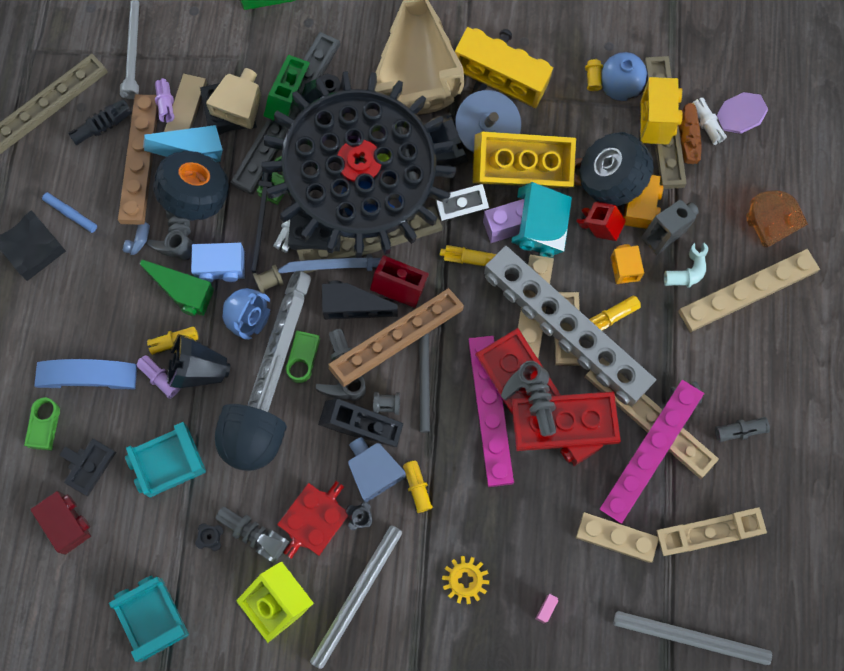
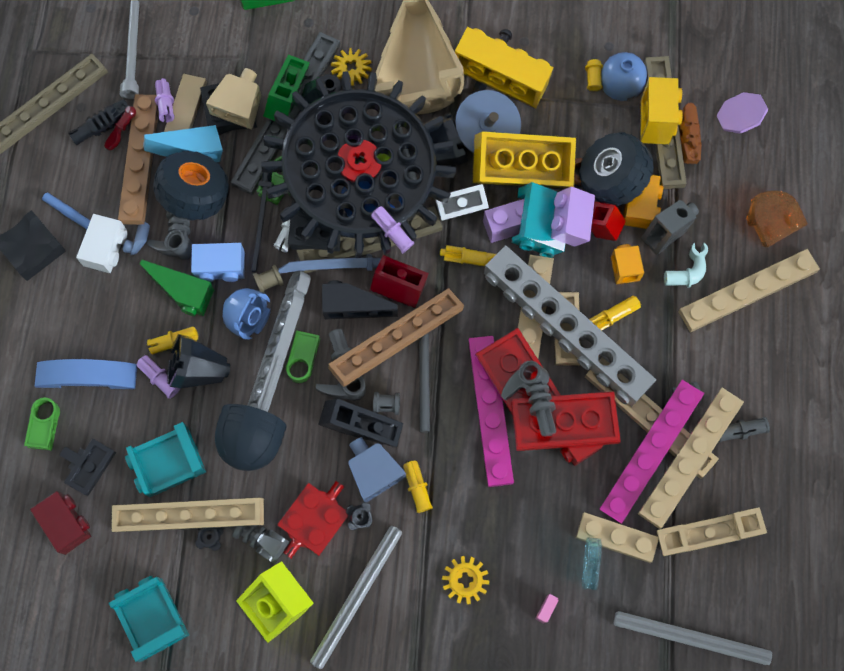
white pin [693,98,727,145] -> none
none -> white brick [76,214,127,273]
none -> dark red piece [104,106,136,150]
none -> tan plate [112,498,264,532]
none -> yellow gear [331,48,372,86]
none -> lavender axle [371,206,414,254]
none -> lavender brick [551,186,595,246]
none -> clear light blue piece [582,537,602,590]
none -> tan plate [638,388,744,529]

